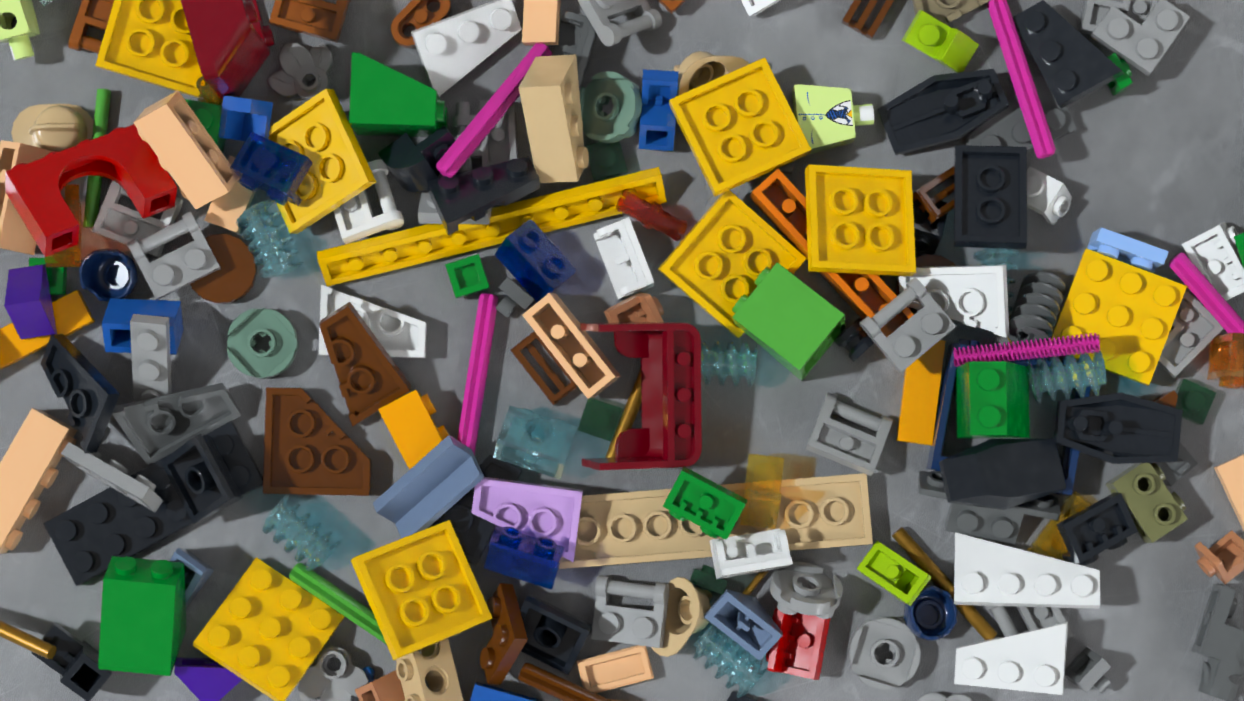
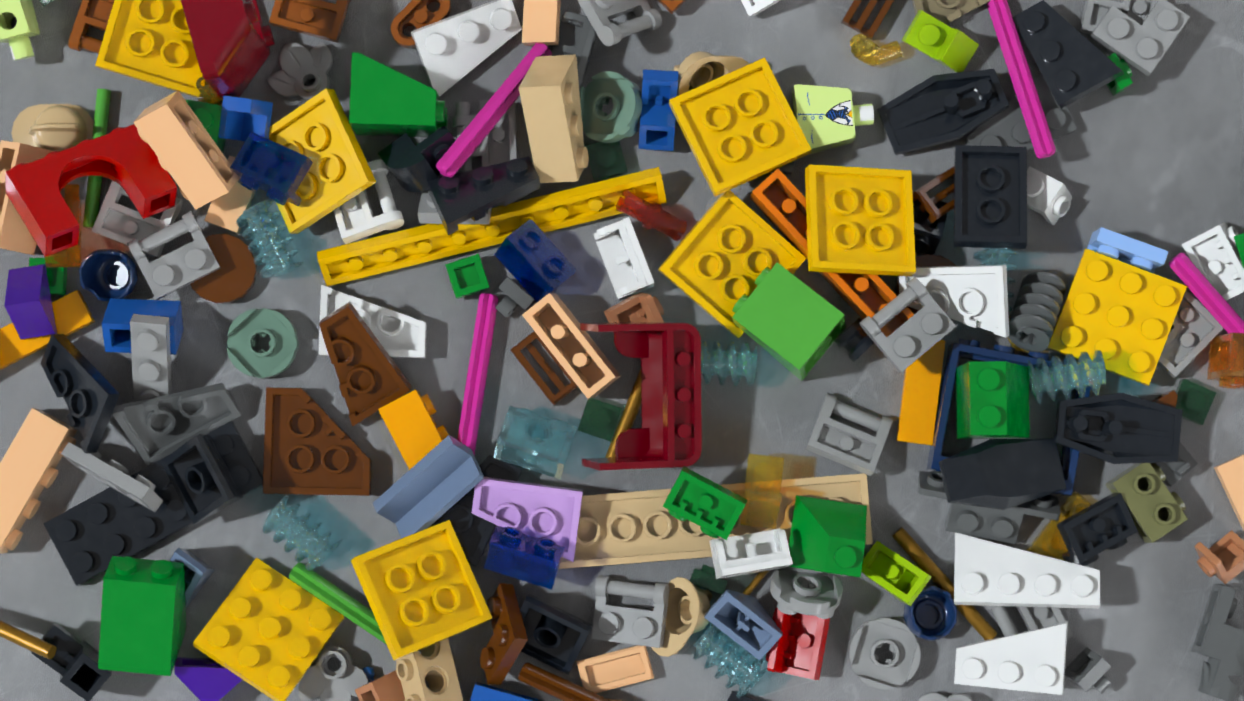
dark pink axle [954,333,1100,367] -> none
none -> green slope [788,495,867,578]
none -> clear yellow arm [850,34,902,66]

